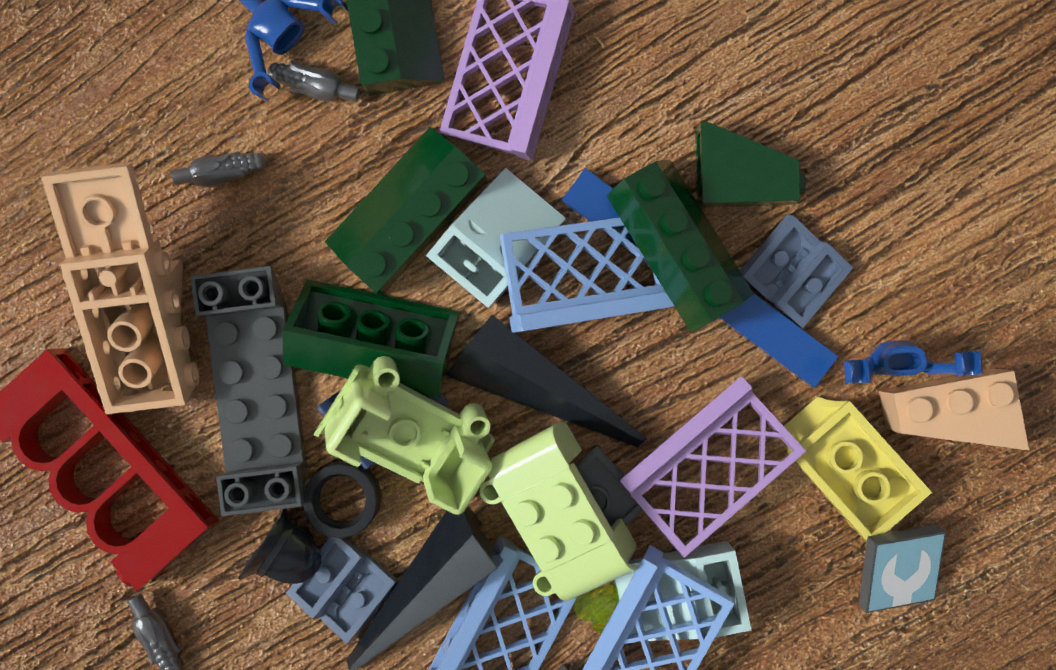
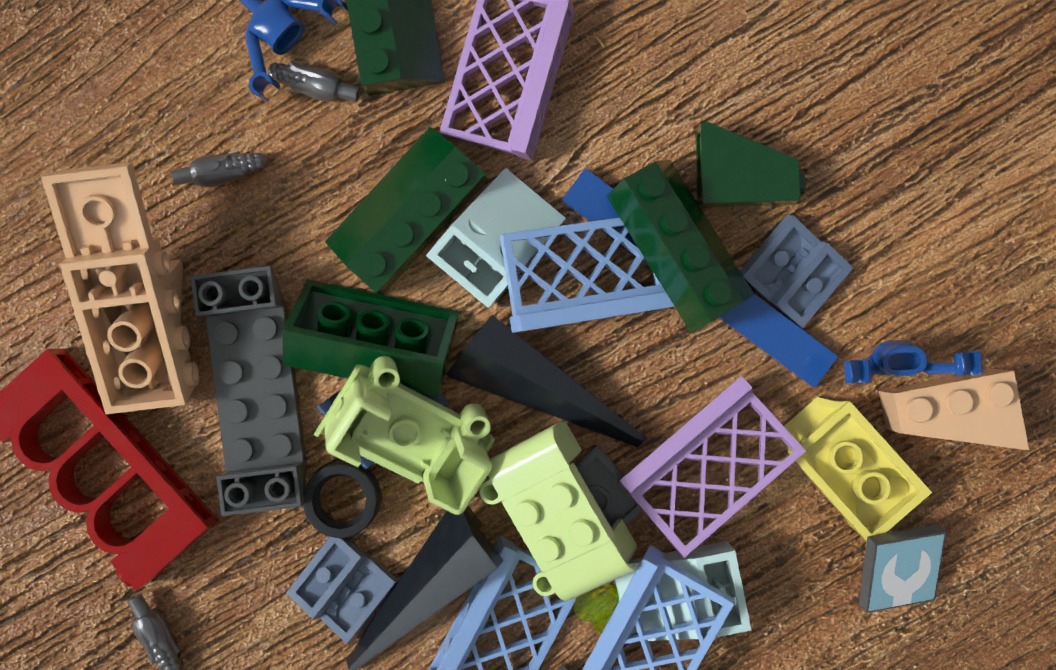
black piece [238,508,322,584] -> none

